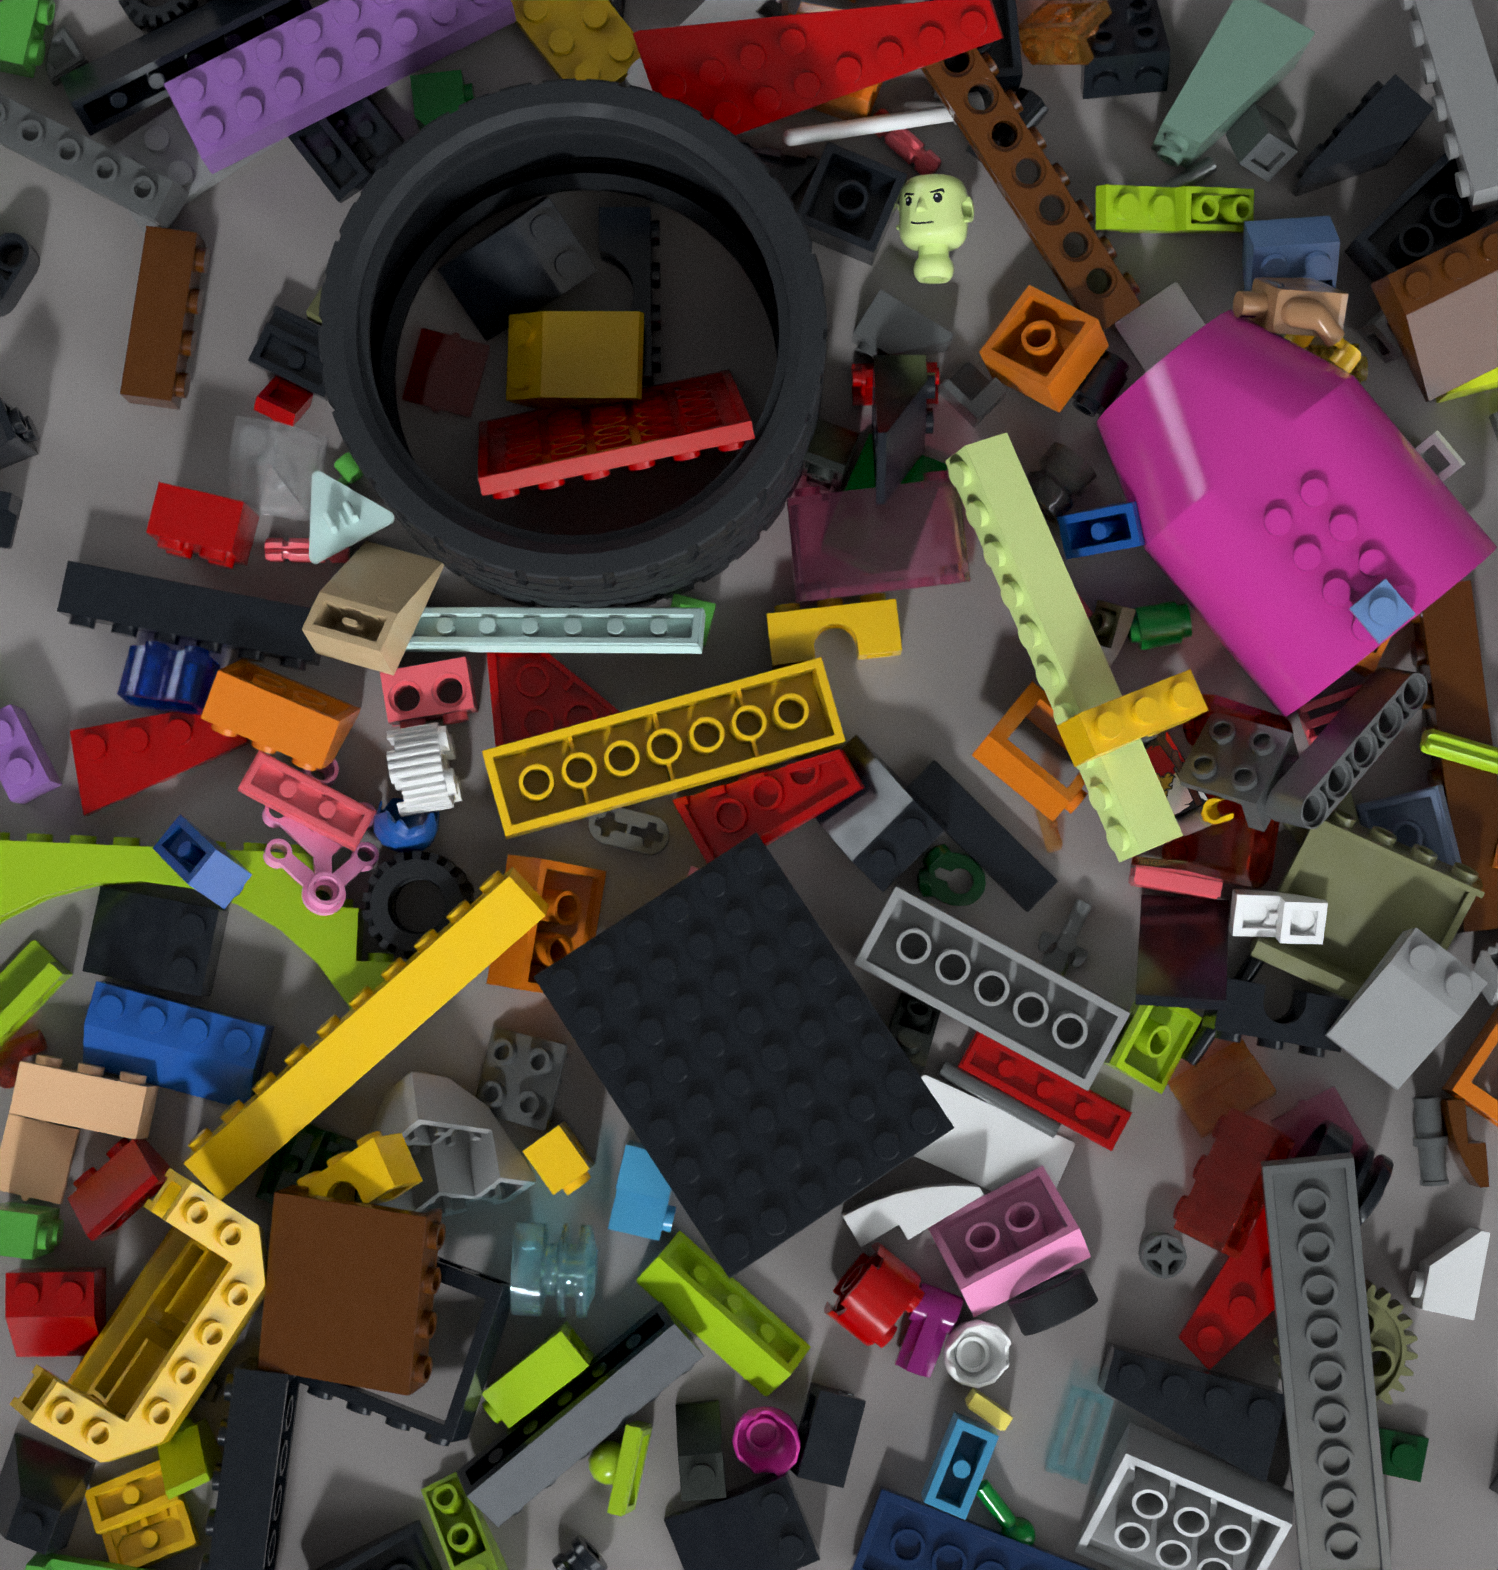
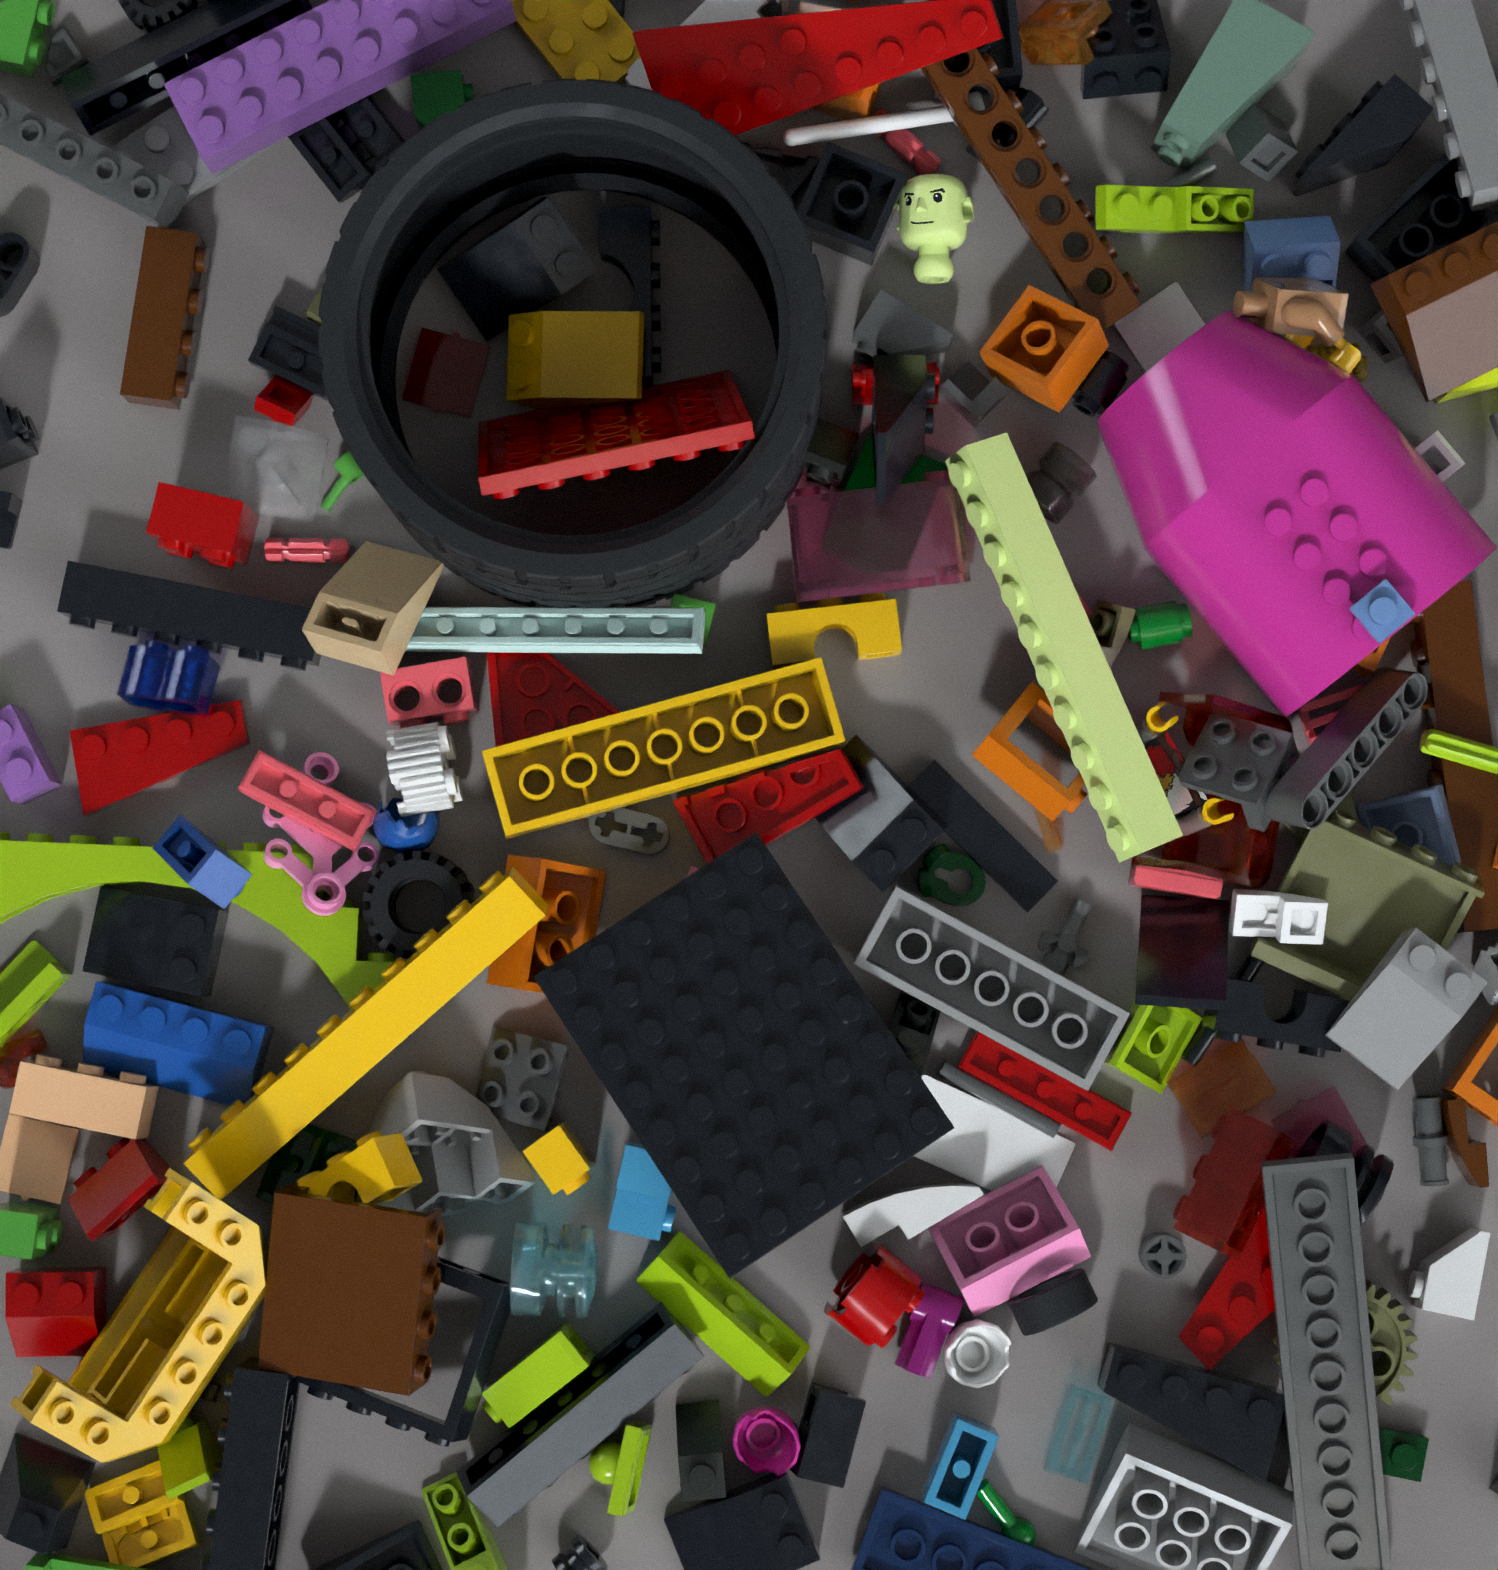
orange slope [201,659,361,771] -> none
light aqua piece [309,471,395,564] -> none
light yellow tile [965,1387,1013,1431] -> none
blue slope [1057,501,1145,560] -> none
yellow arch [1057,669,1208,767] -> none

